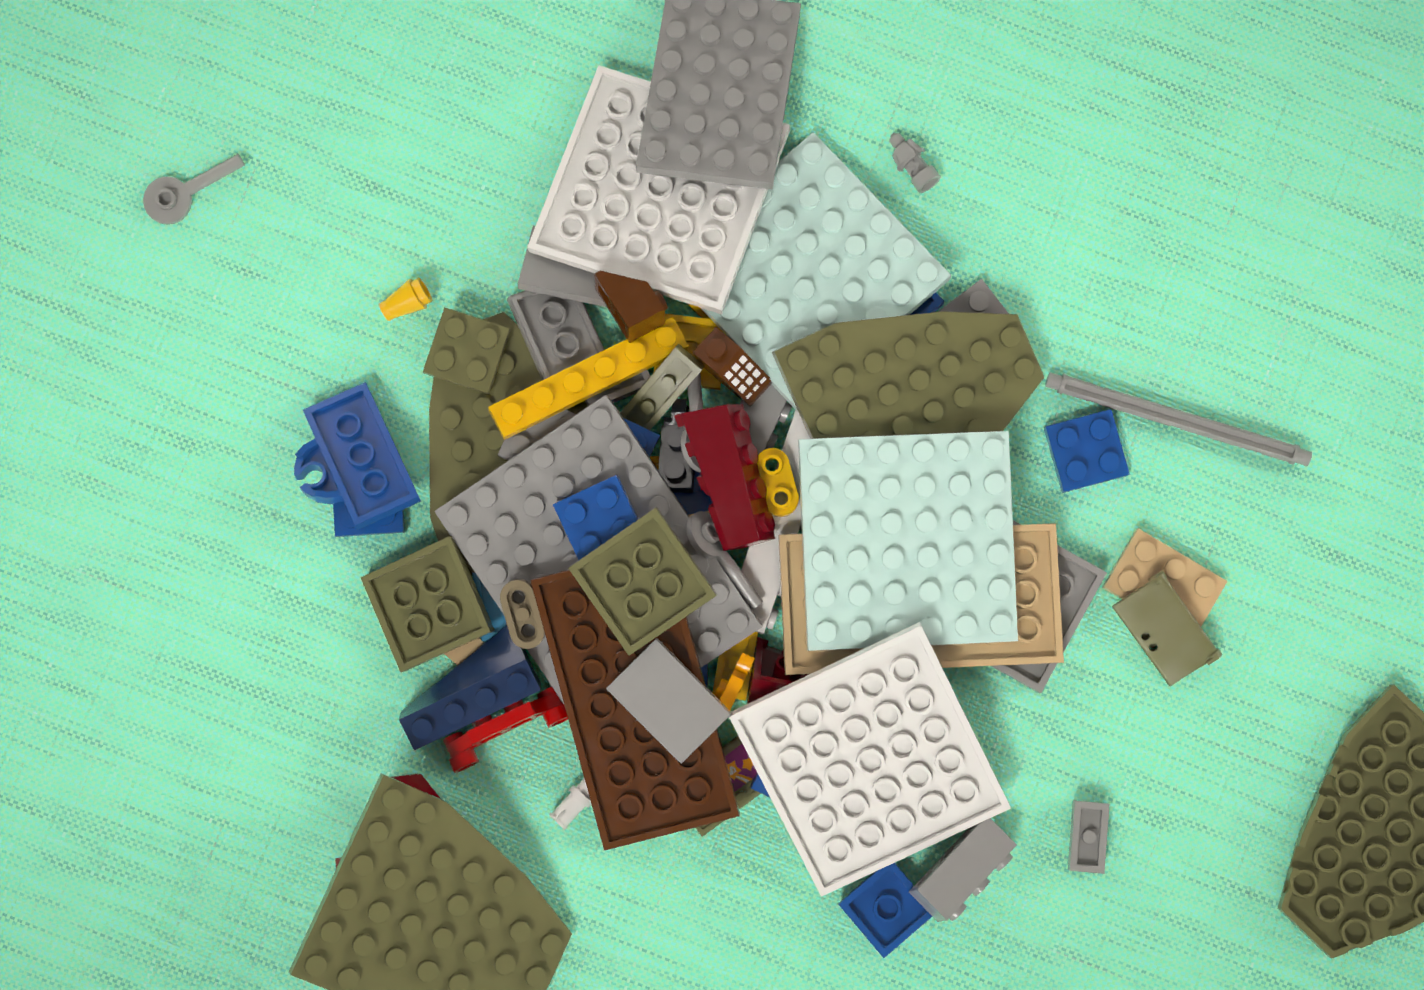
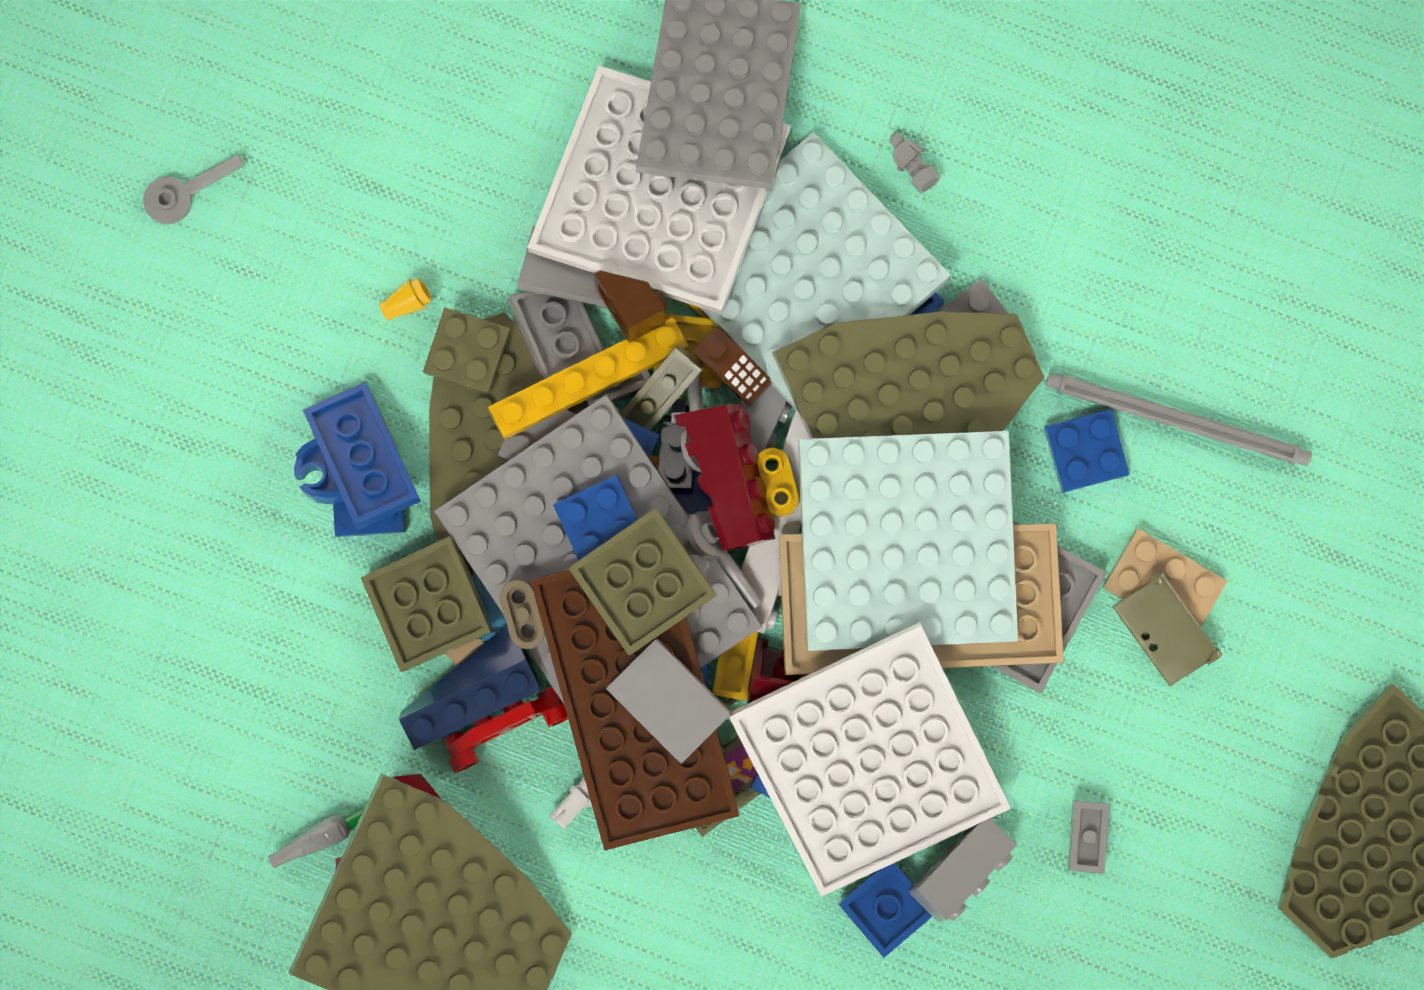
light orange plate [714,652,755,710] -> none
none -> light grey piece [268,807,365,868]

